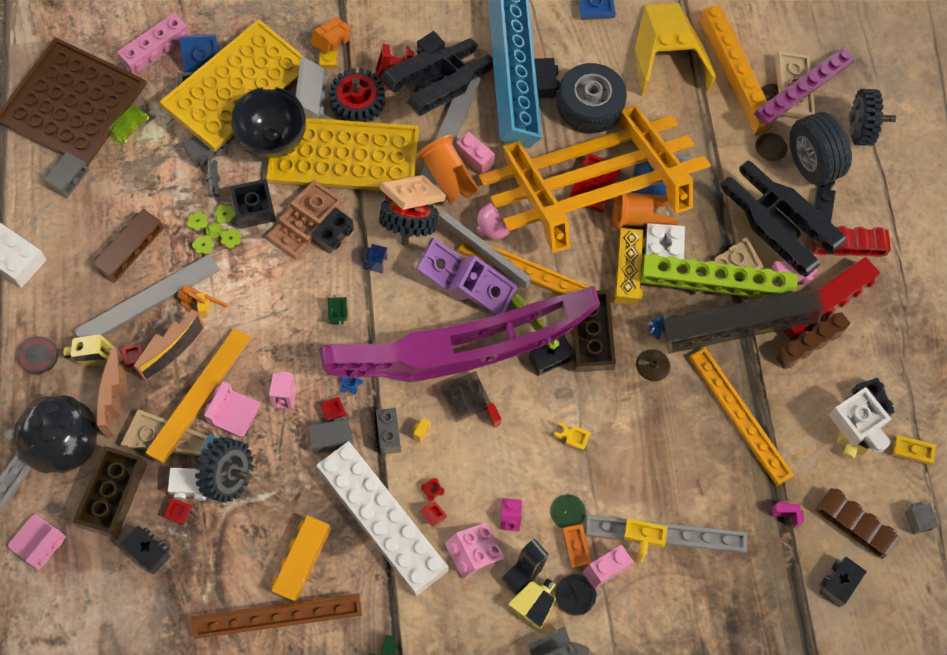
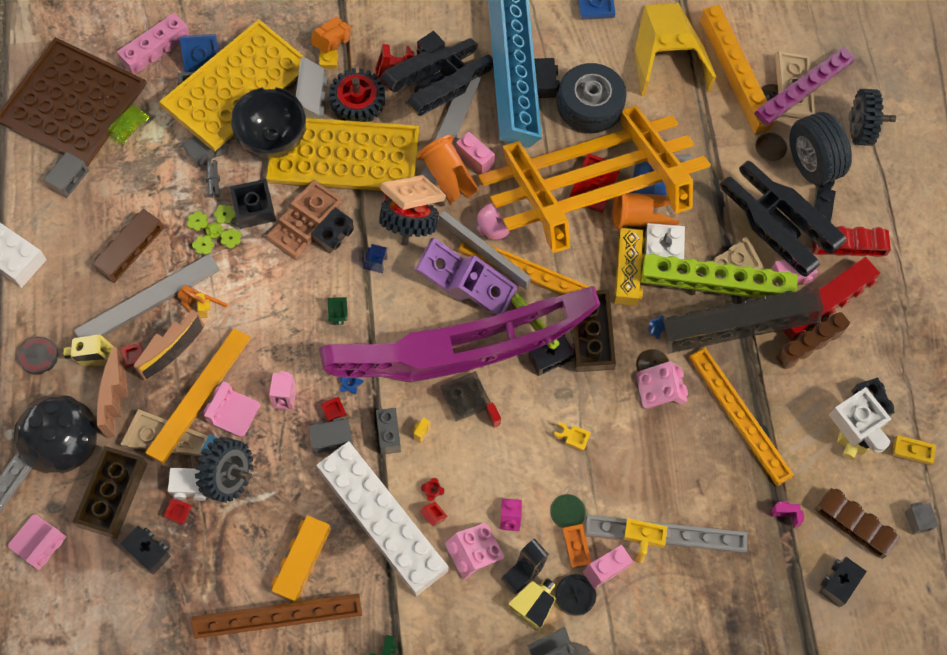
none -> bright pink bracket [636,361,688,409]

